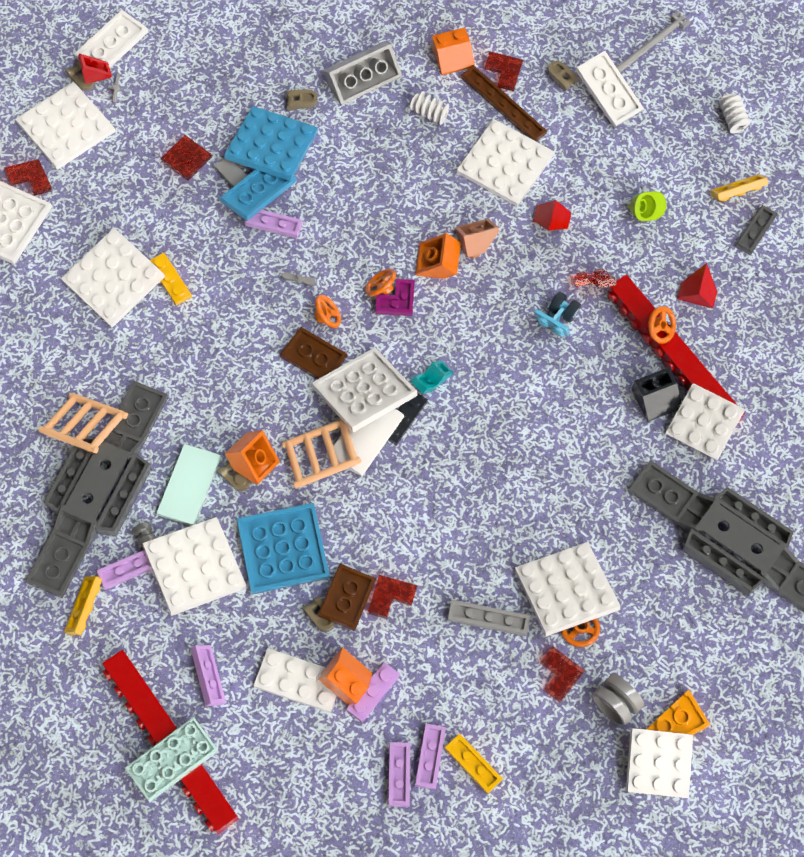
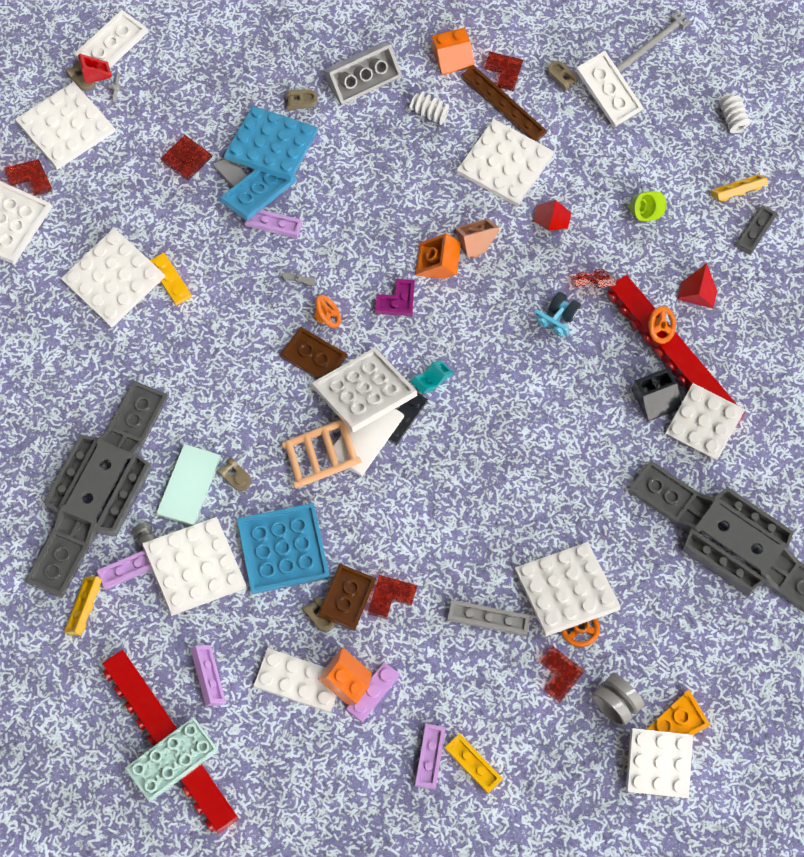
light nougat bar [38,393,128,453] -> none
orange slope [225,430,280,484] -> none
orange piece [365,269,396,296] -> none
lavender plate [388,742,410,807] -> none

